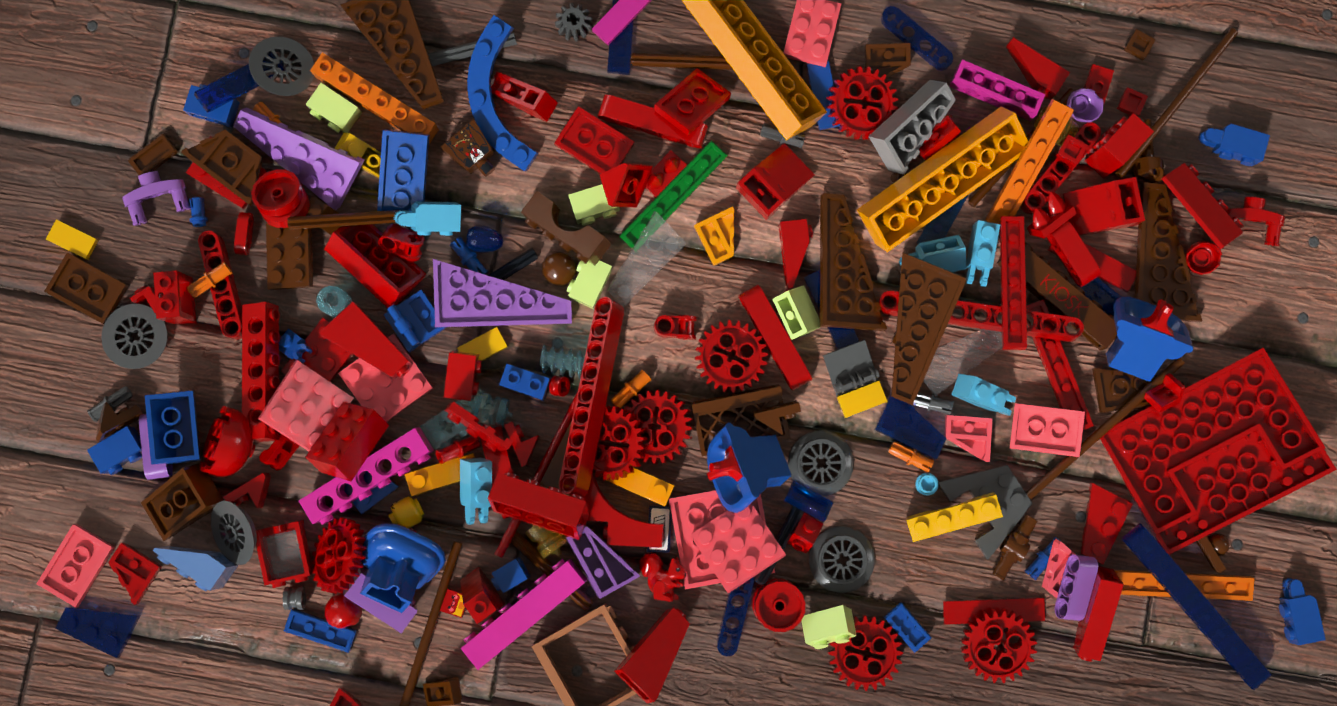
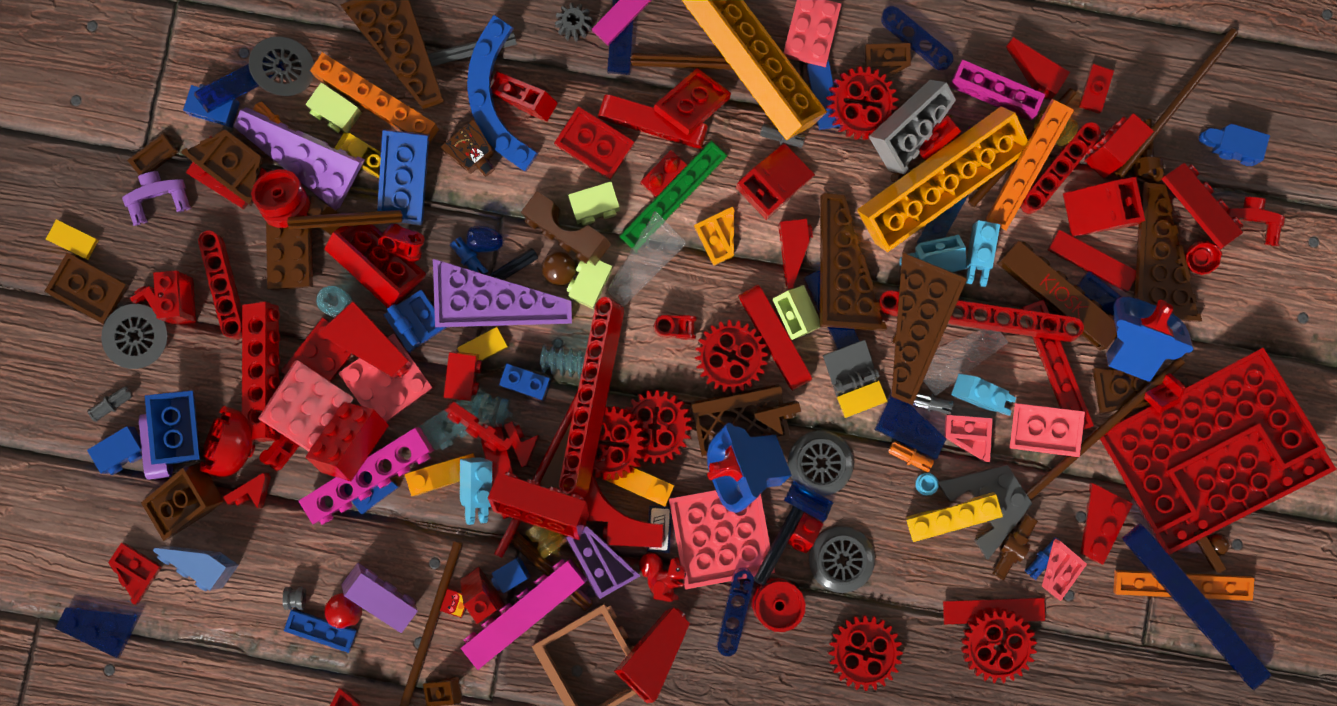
coral plate [36,524,115,607] -> none
reddish brown slope [96,402,142,443] -> none
orange axle [187,262,232,298] -> none
blue pin [189,197,208,227] -> none
dark grey piece [211,501,257,565] -> none
red beam [234,212,254,255] -> none
window [256,520,314,588] -> none
blue plate [279,328,312,363] -> none
red gear [311,517,367,594] -> none
blue piece [360,523,446,613] -> none
yellow head [389,496,424,529] -> none
medium azure hinge [394,201,461,236] -> none
red axle [435,436,481,464] -> none
red bush [549,375,570,397] -> none
red slope [599,163,653,208] -> none
orange axle [611,370,651,409] -> none
coral plate [690,503,786,593] -> none
yellowish green brick [802,605,857,649] -> none
blue plate [884,602,932,653] -> none
red plate [1000,216,1027,350] -> none
red tile [1027,191,1077,238] -> none
red beam [1047,221,1101,287] -> none
red plate [1055,134,1088,166] -> none
medium lavender beam [1055,554,1098,621] -> none
medium lavender hair [1067,88,1104,123] -> none
red slope [1073,566,1124,662] -> none
red plate [1117,87,1148,117] -> none
reddish brown plate [1124,29,1156,61] -> none
blue hinge [1279,578,1326,645] -> none

